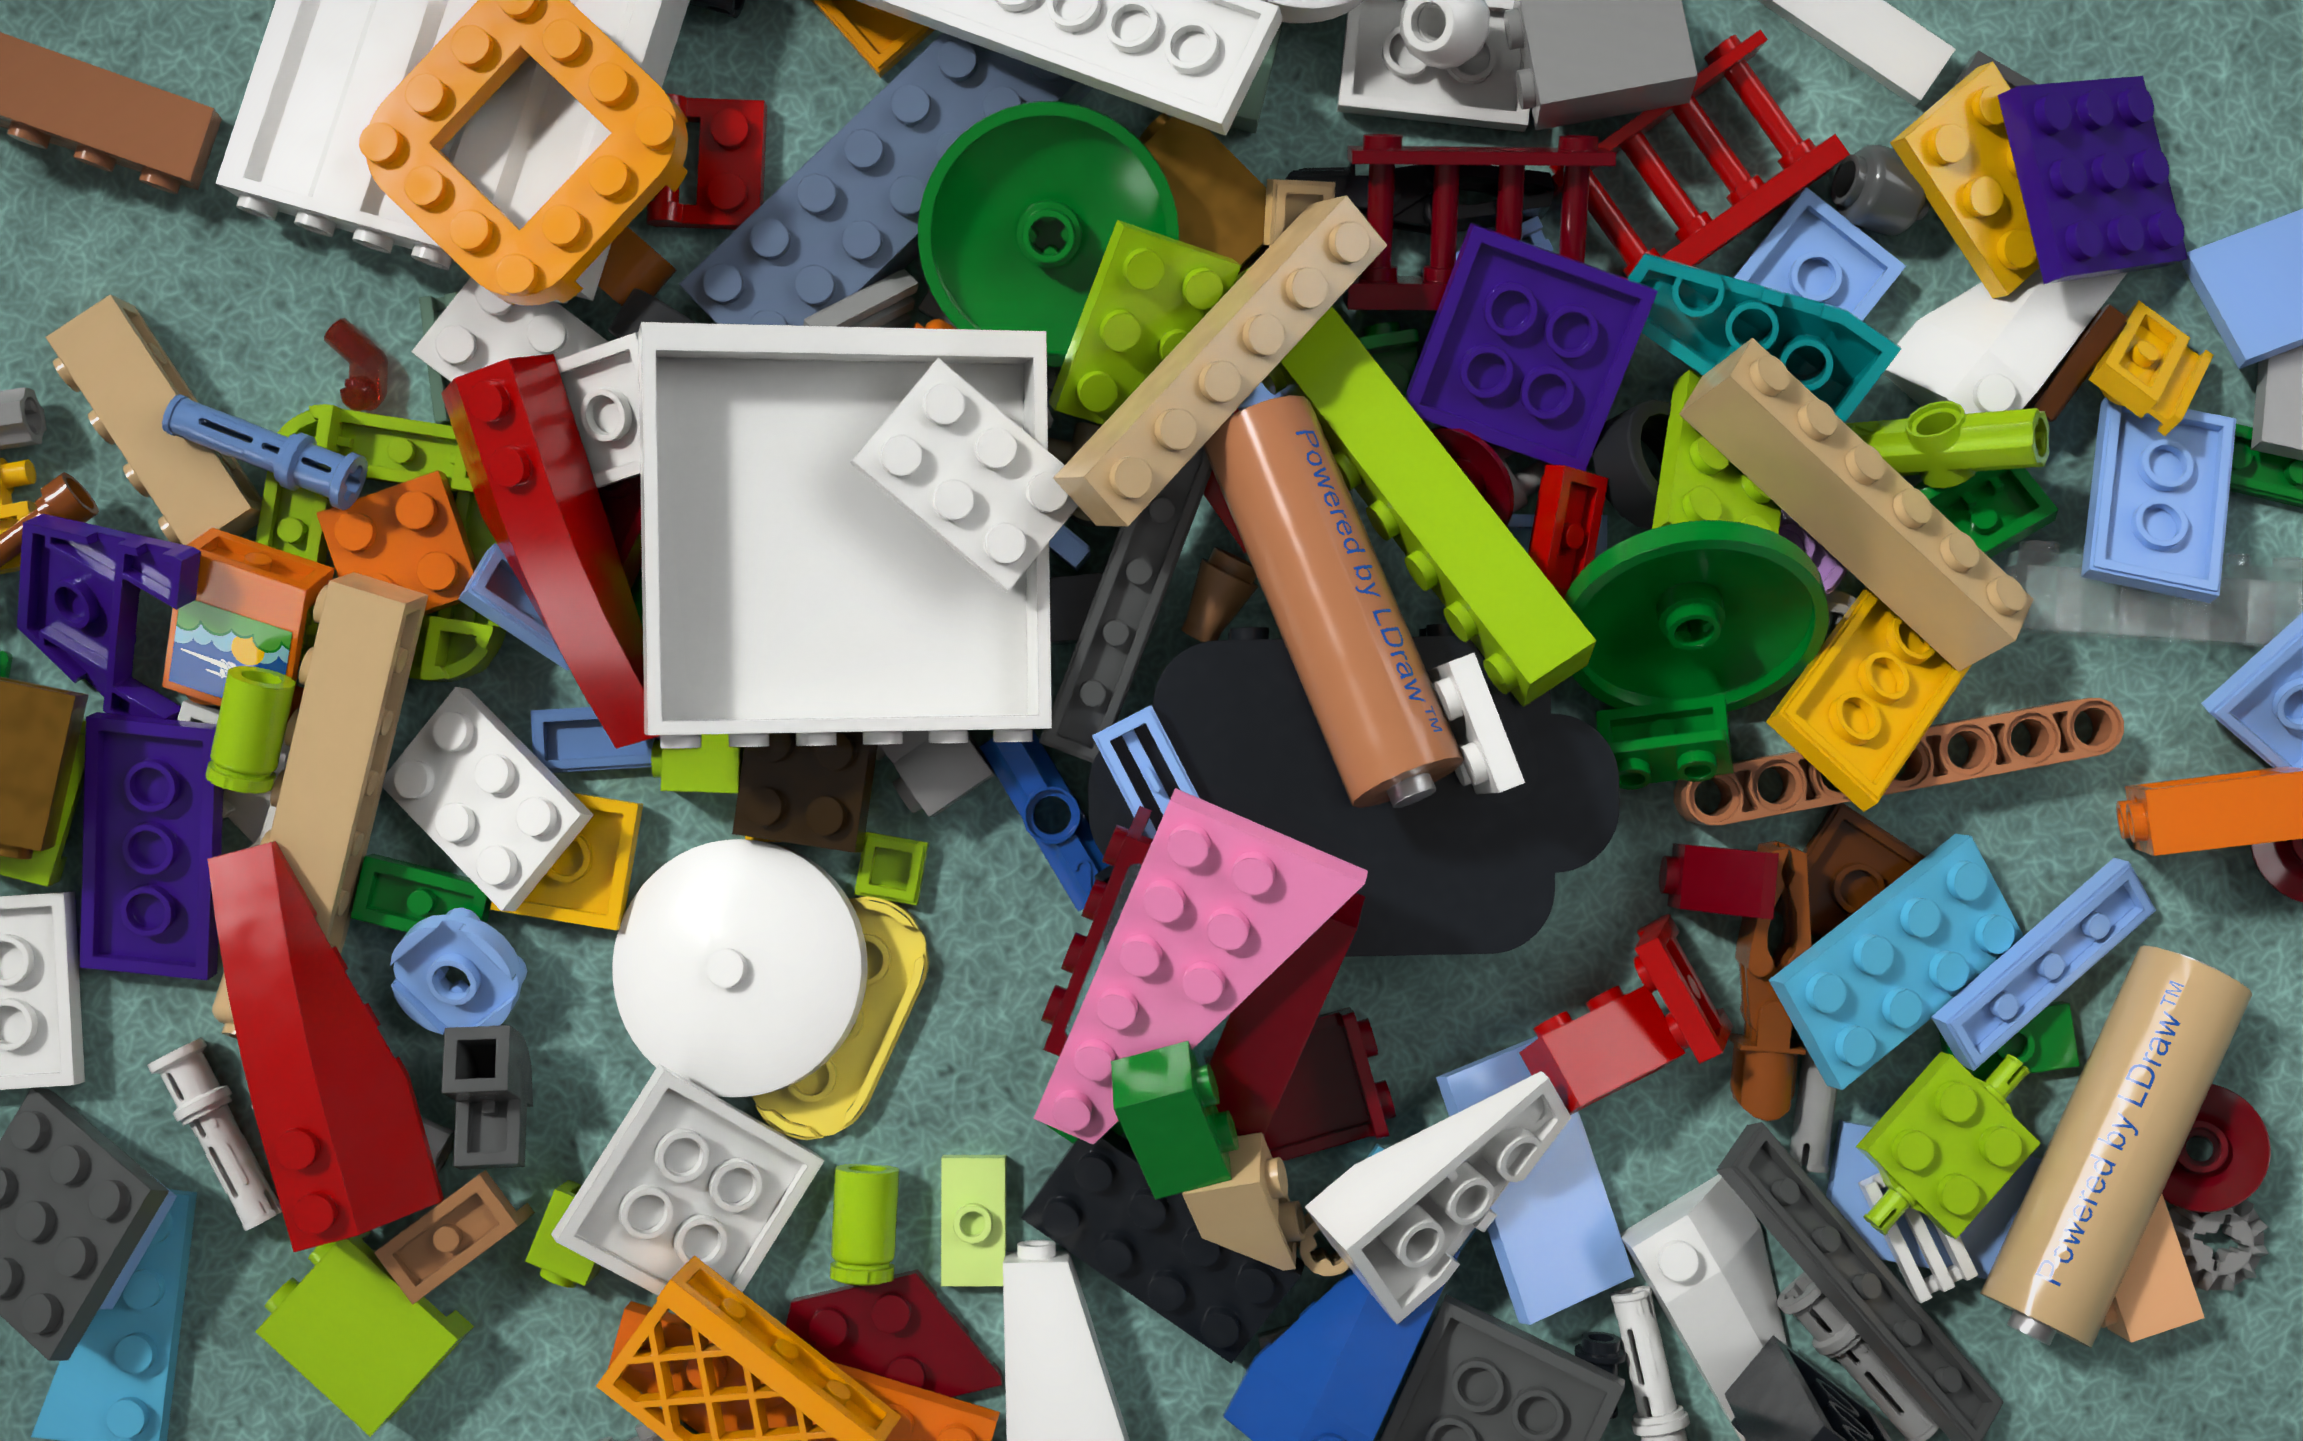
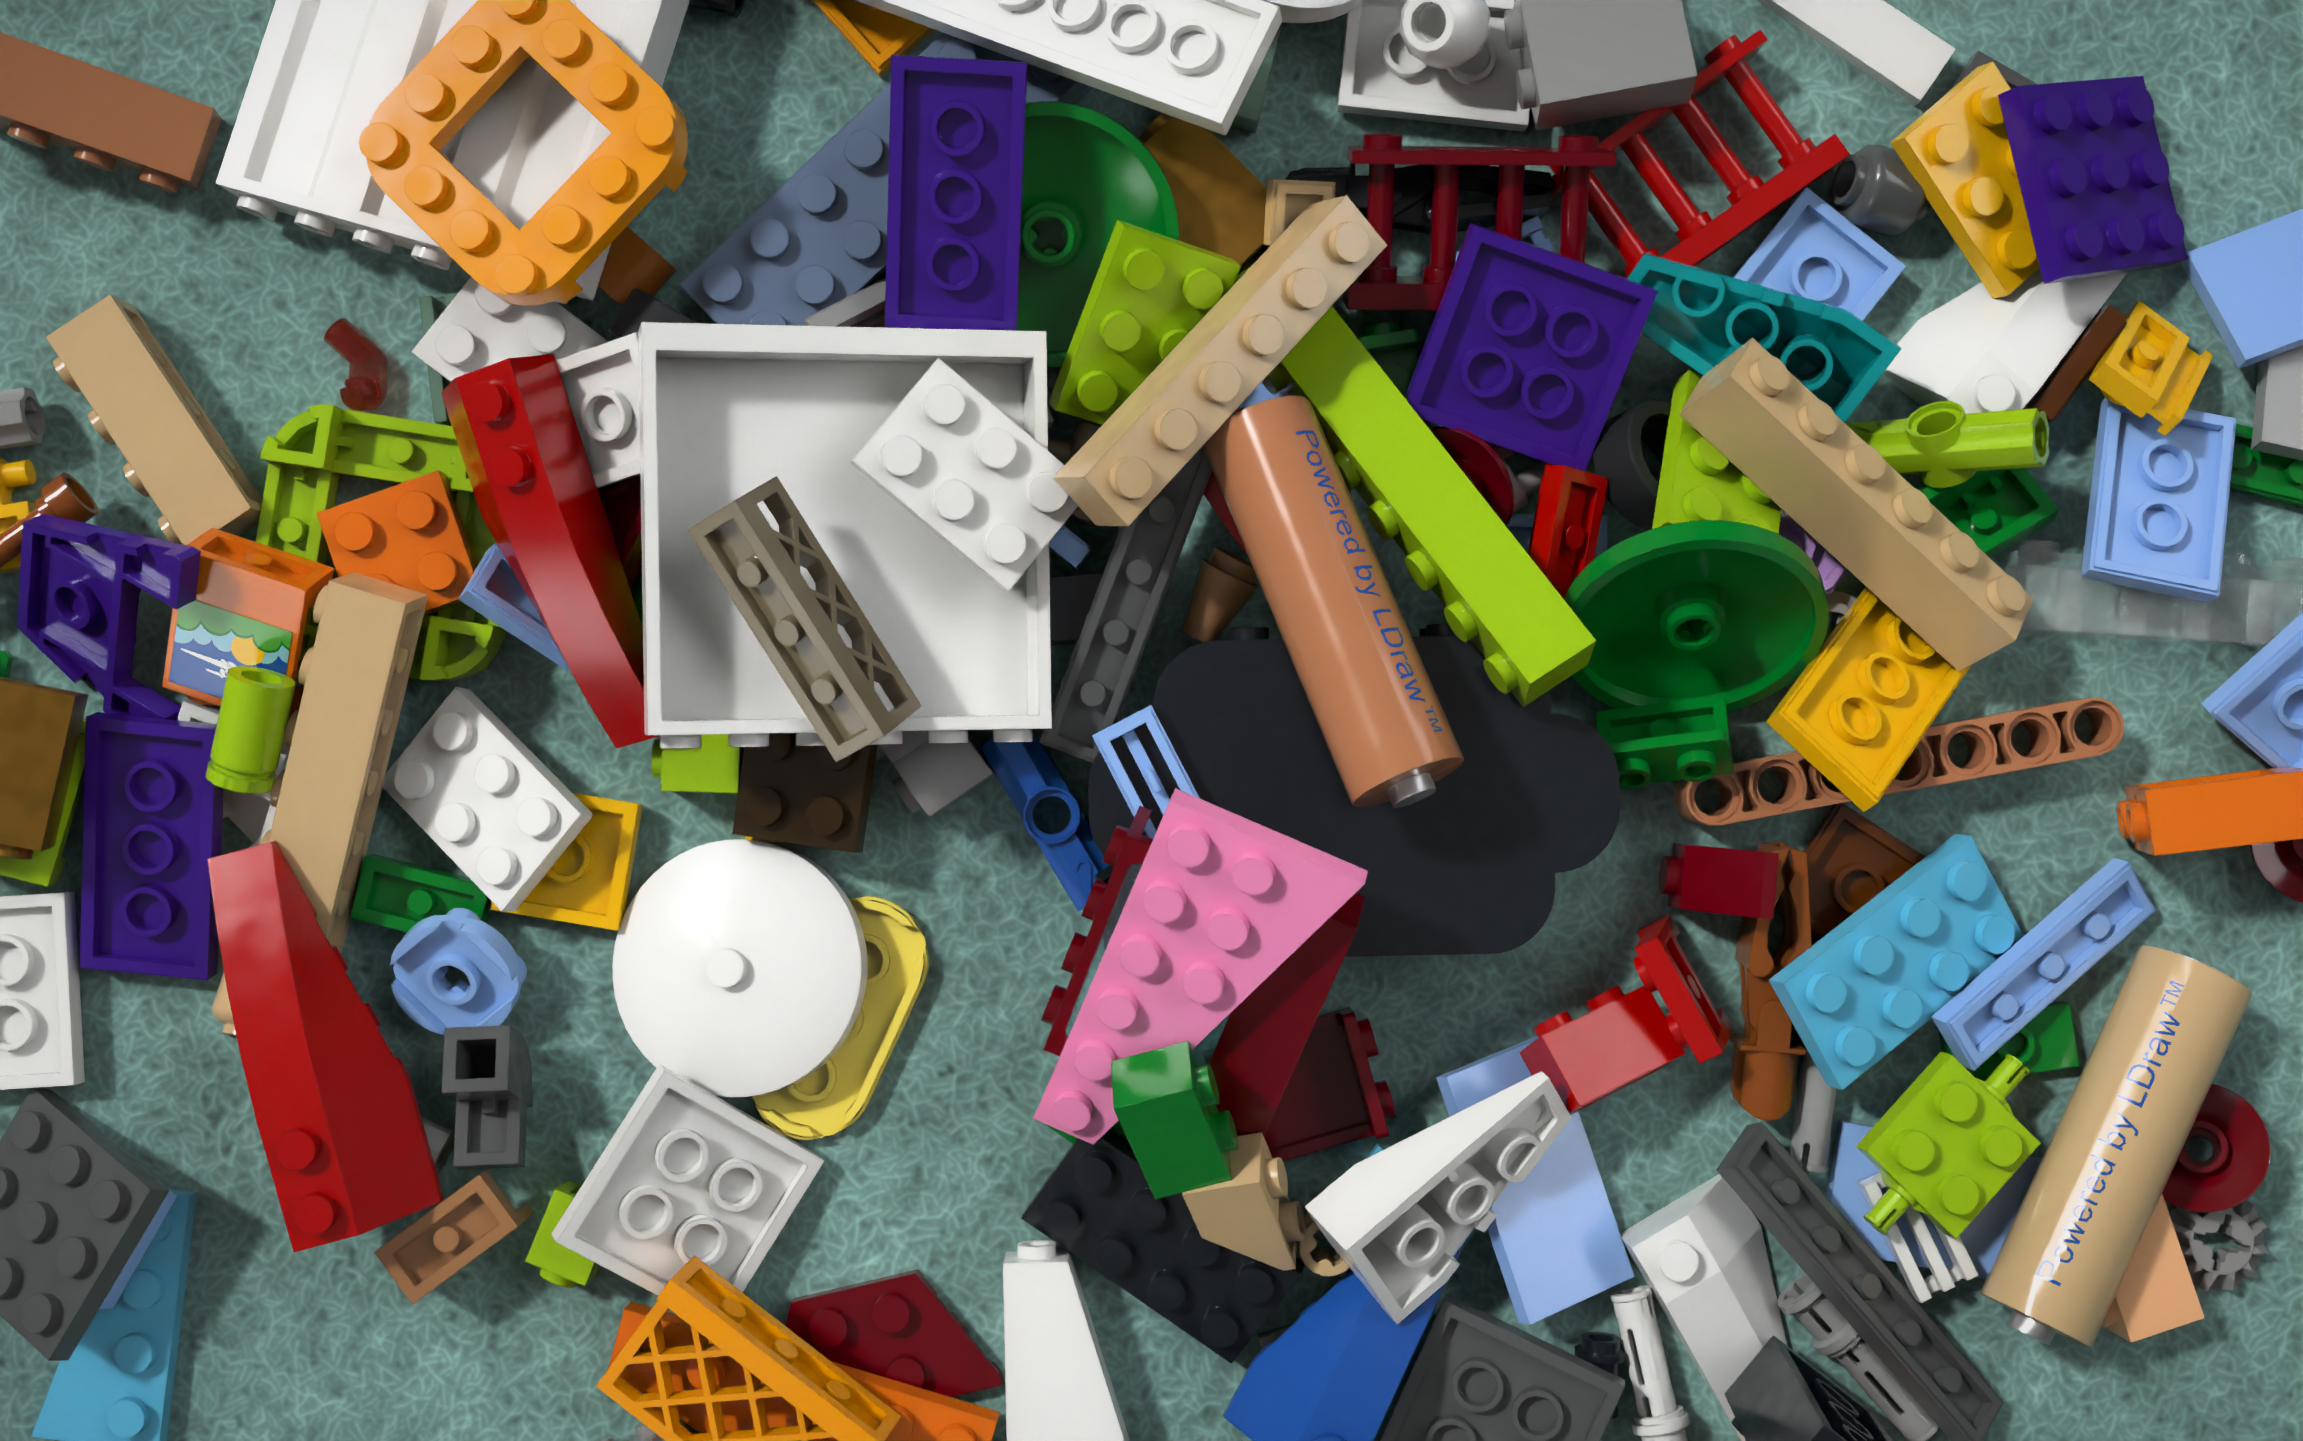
white pin [147,1037,282,1231] -> none
medium blue pin [162,394,368,510] -> none
lime panel [255,1231,474,1437] -> none
medium blue tile [531,707,660,773] -> none
red plate [646,93,767,230] -> none
lime piece [830,1164,900,1286] -> none
lime tile [854,832,929,905] -> none
yellowish green plate [941,1155,1007,1286] -> none
white plate [1428,653,1525,794] -> none
none -> dark tan fence [688,476,922,762]
none -> dark purple plate [885,55,1028,331]

